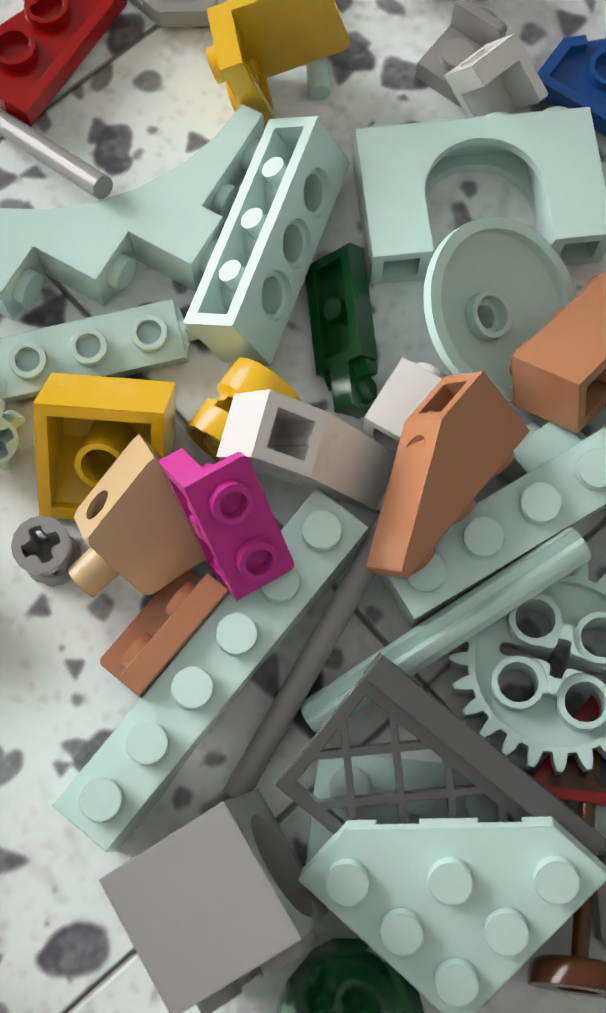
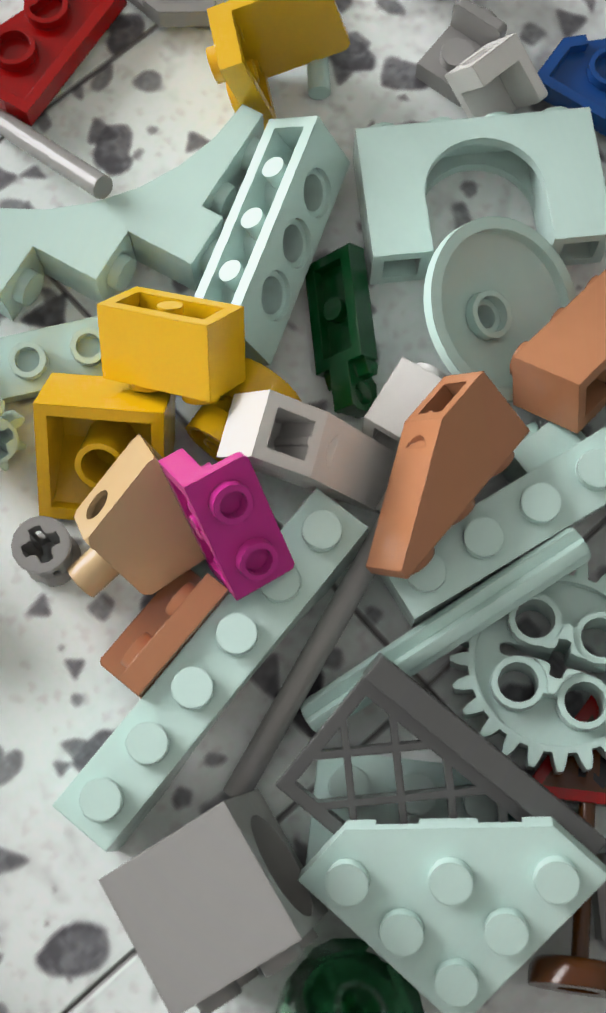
none -> yellow brick [97,286,246,405]

